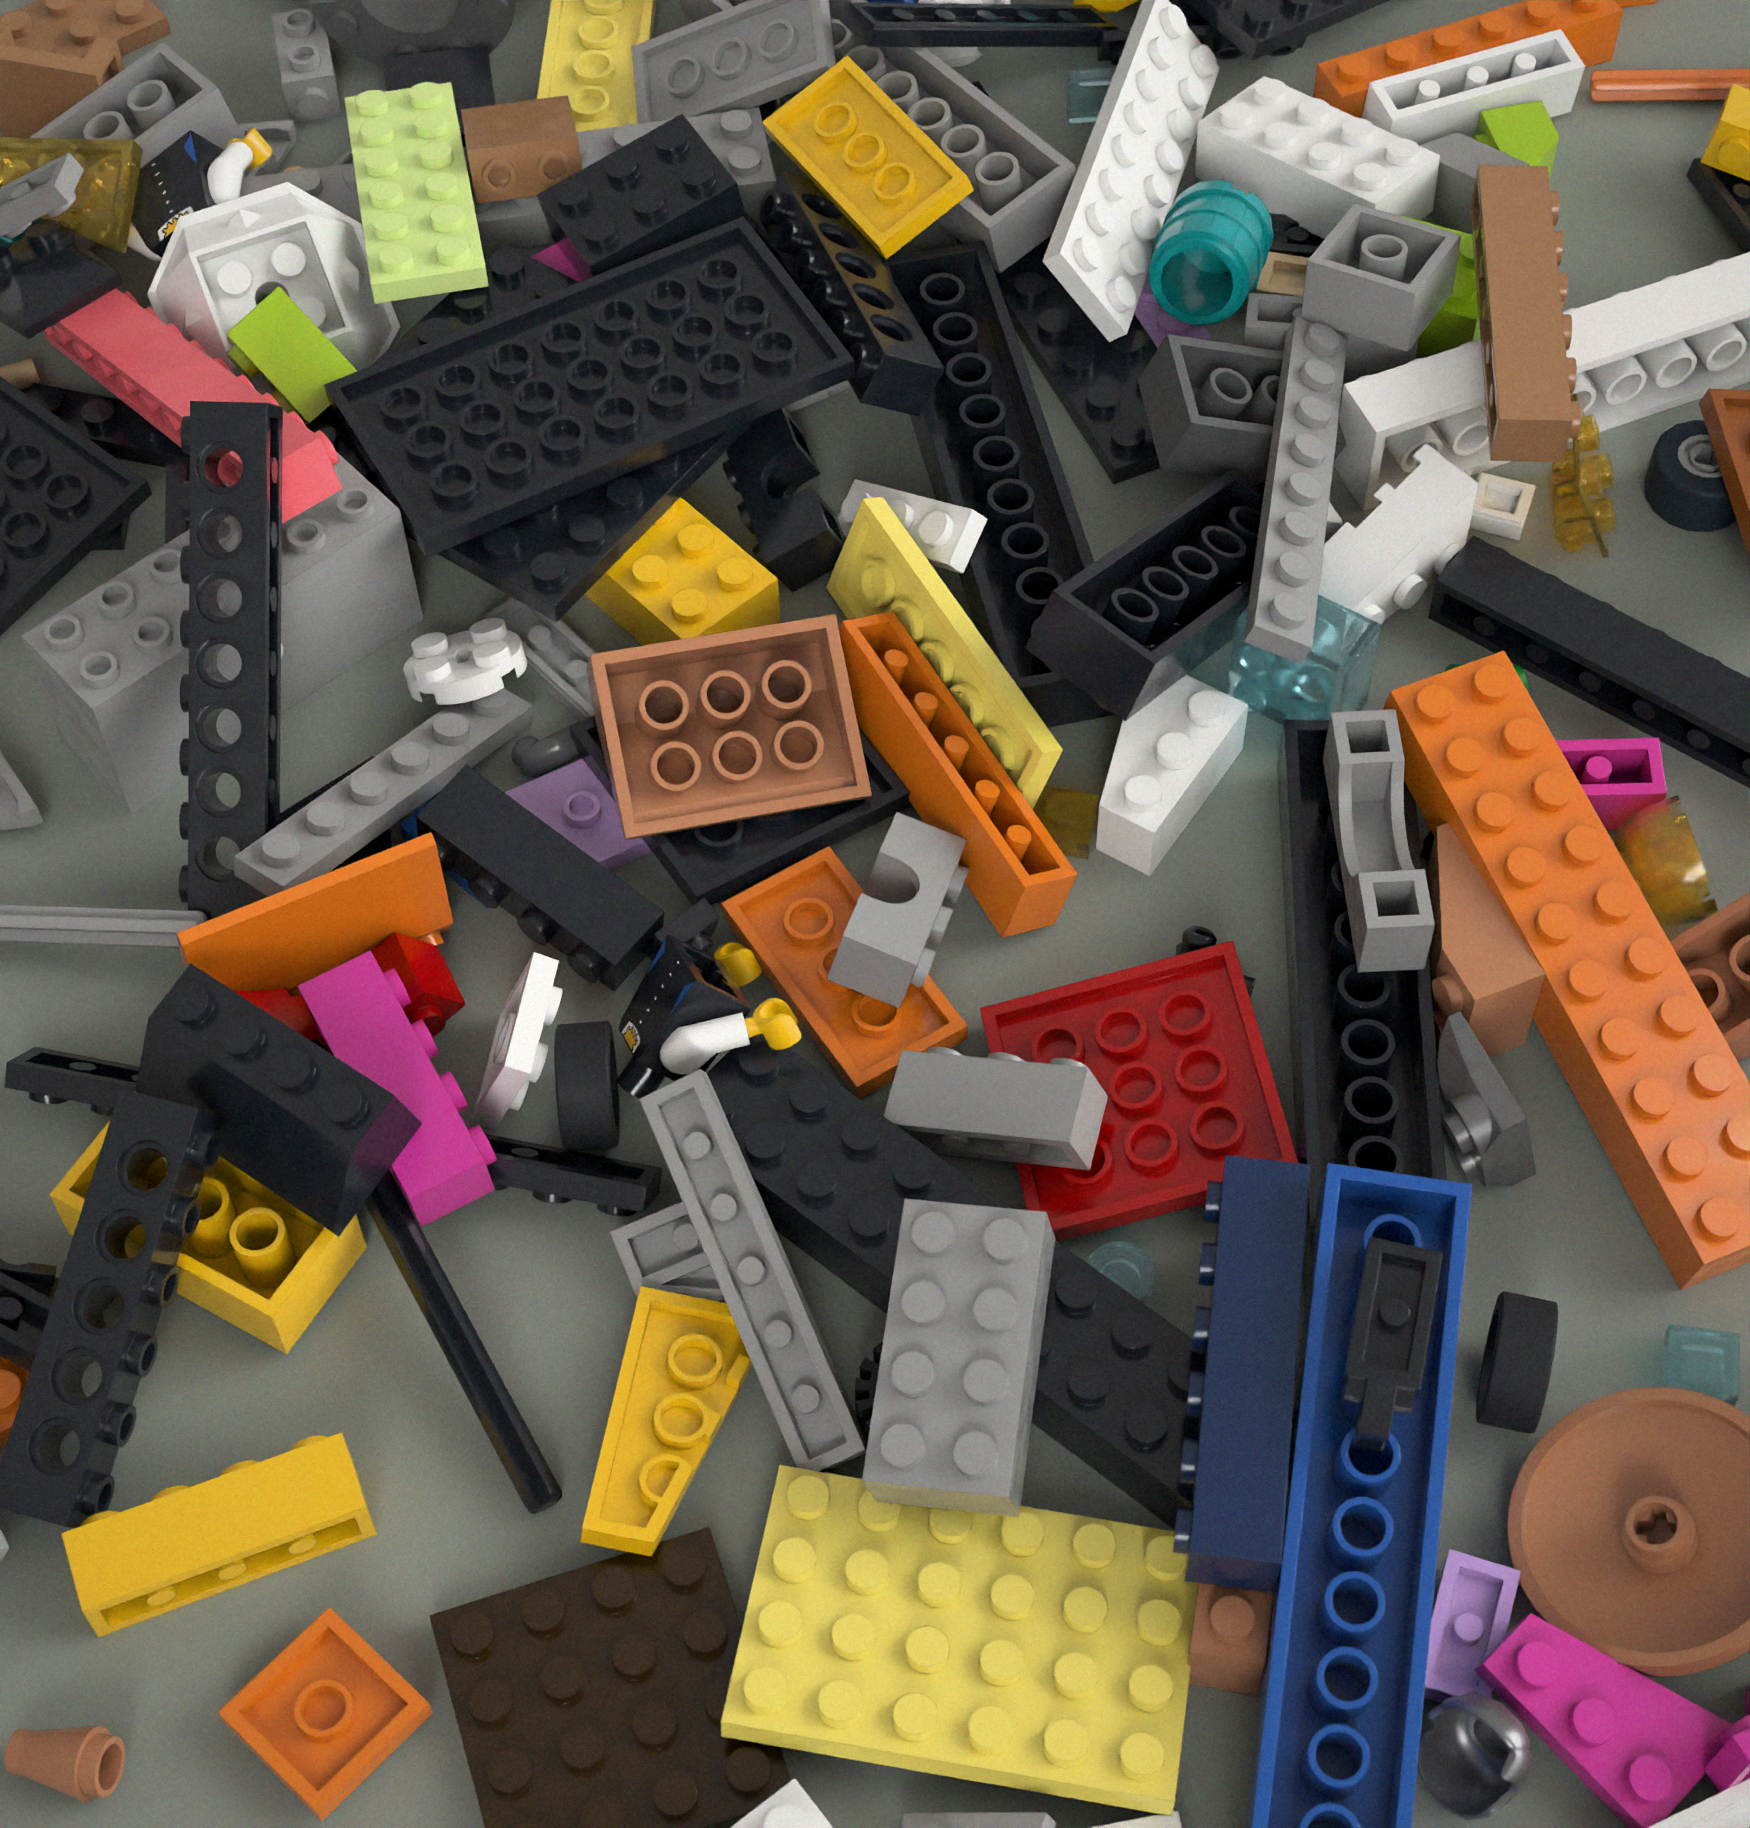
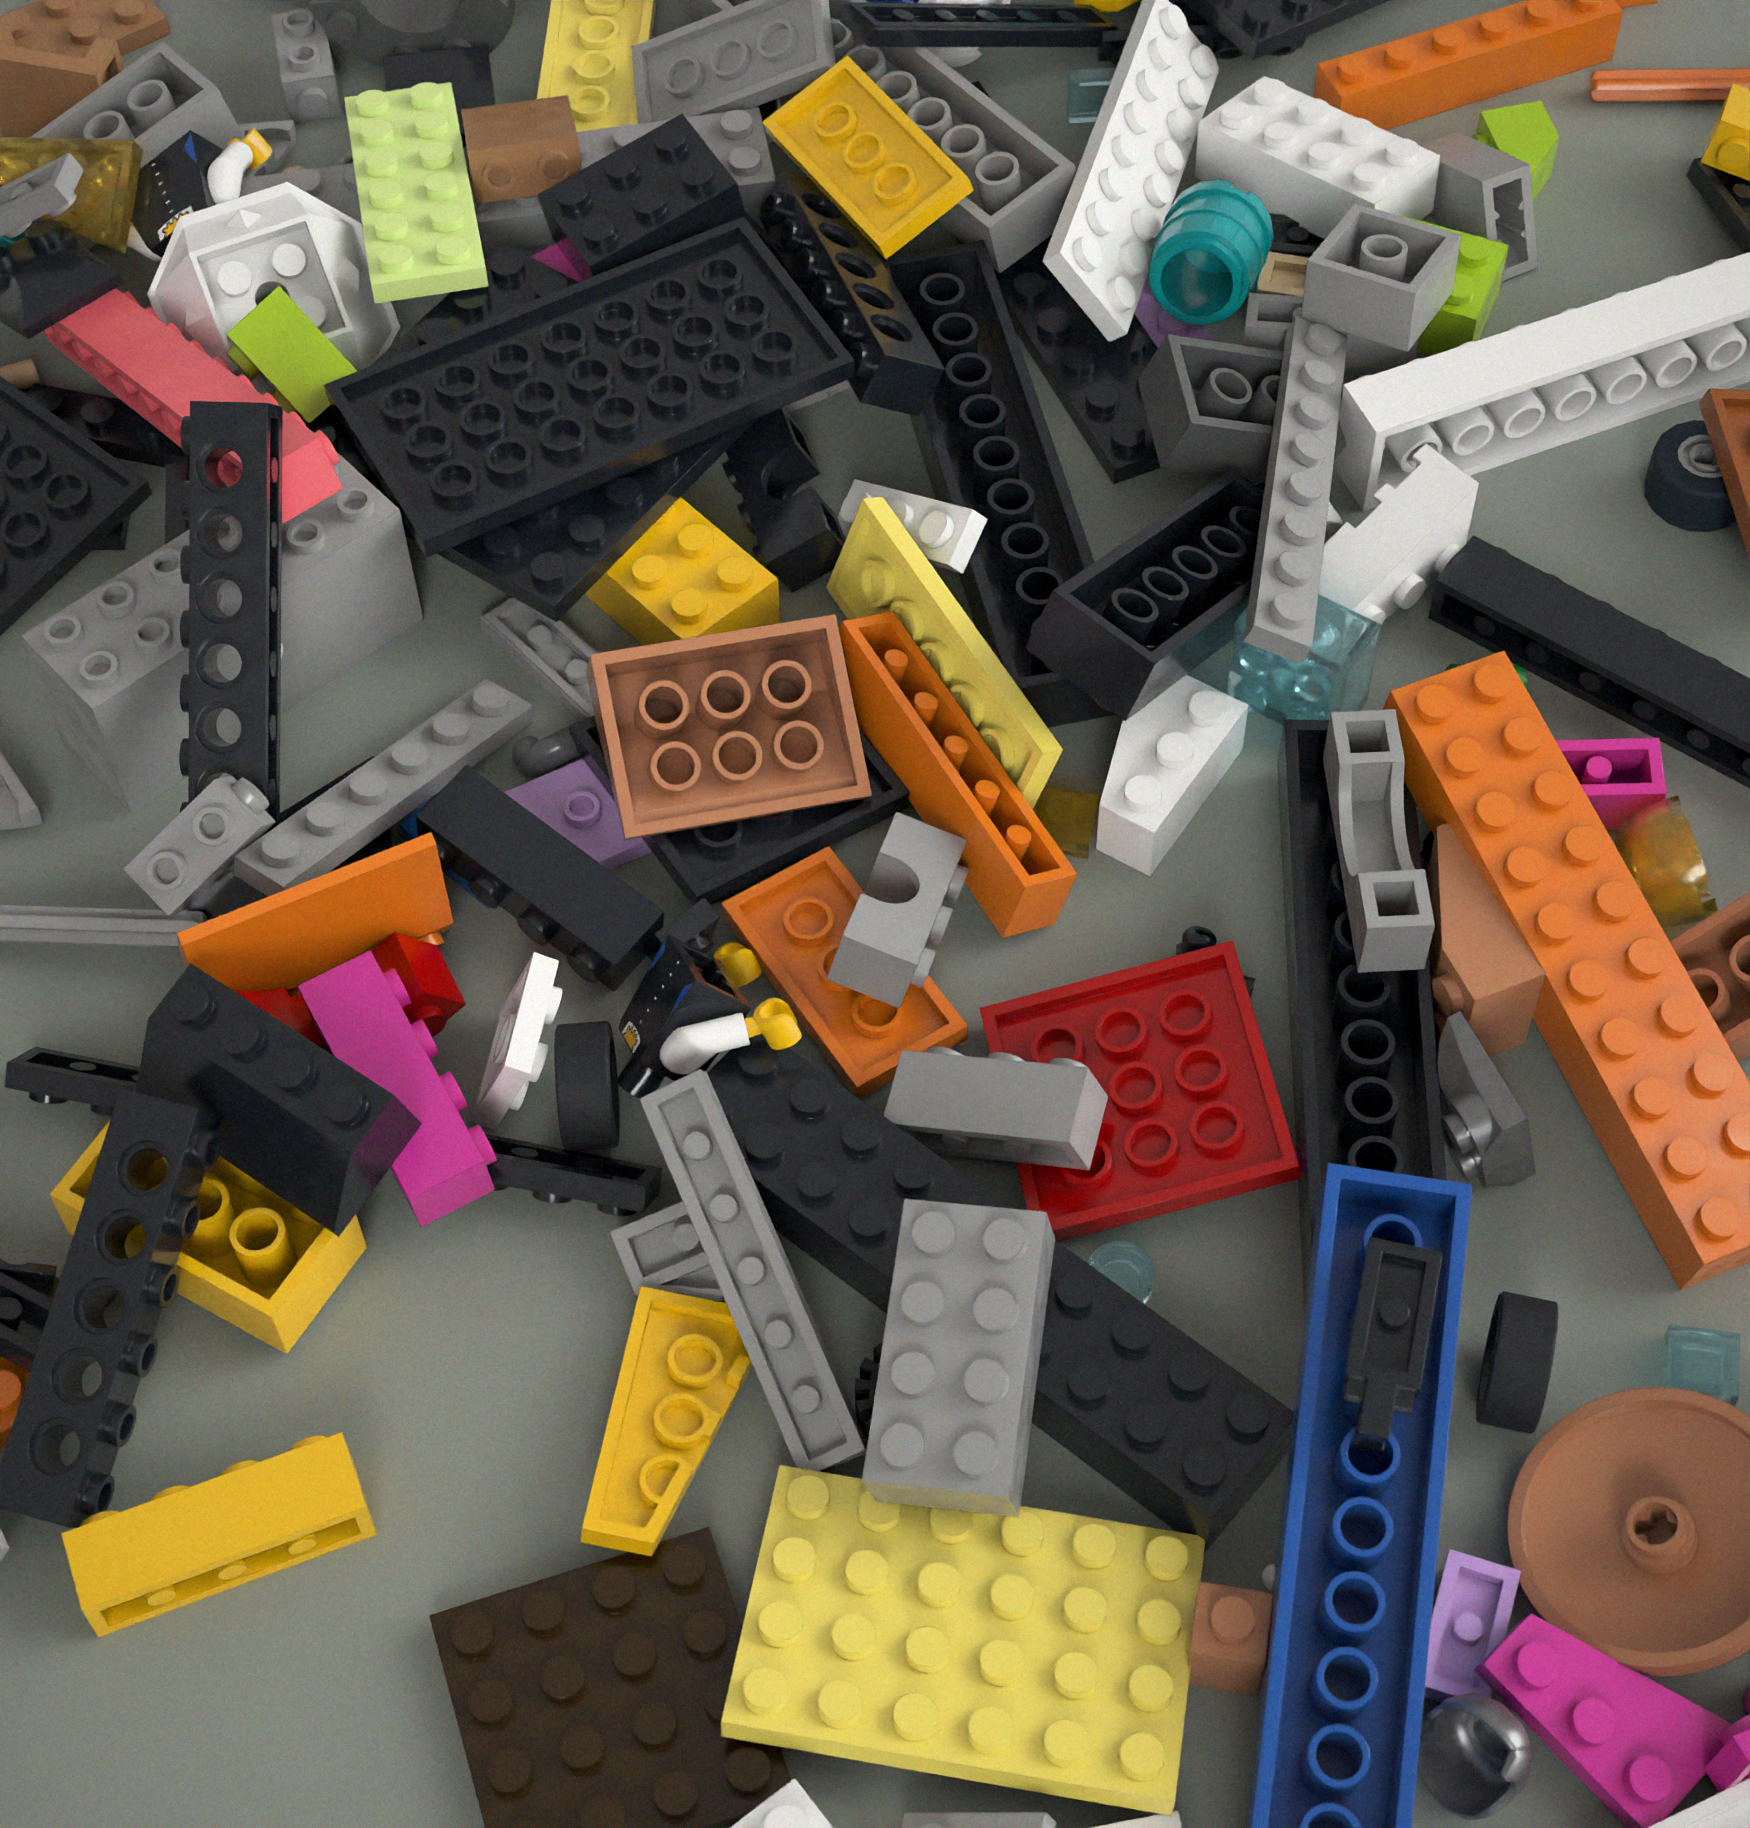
nougat cone [5,1726,125,1803] -> none
orange plate [218,1607,433,1822] -> none
black axle [310,1039,562,1514] -> none
white plate [403,618,527,705] -> none
dark blue brick [1173,1155,1310,1592] -> none
white brick [1361,29,1585,145] -> none
white tile [1469,471,1536,541] -> none
medium nougat brick [1470,165,1581,463] -> none
clear yellow hinge [1552,393,1617,558] -> none
none -> light grey brick [123,775,276,916]

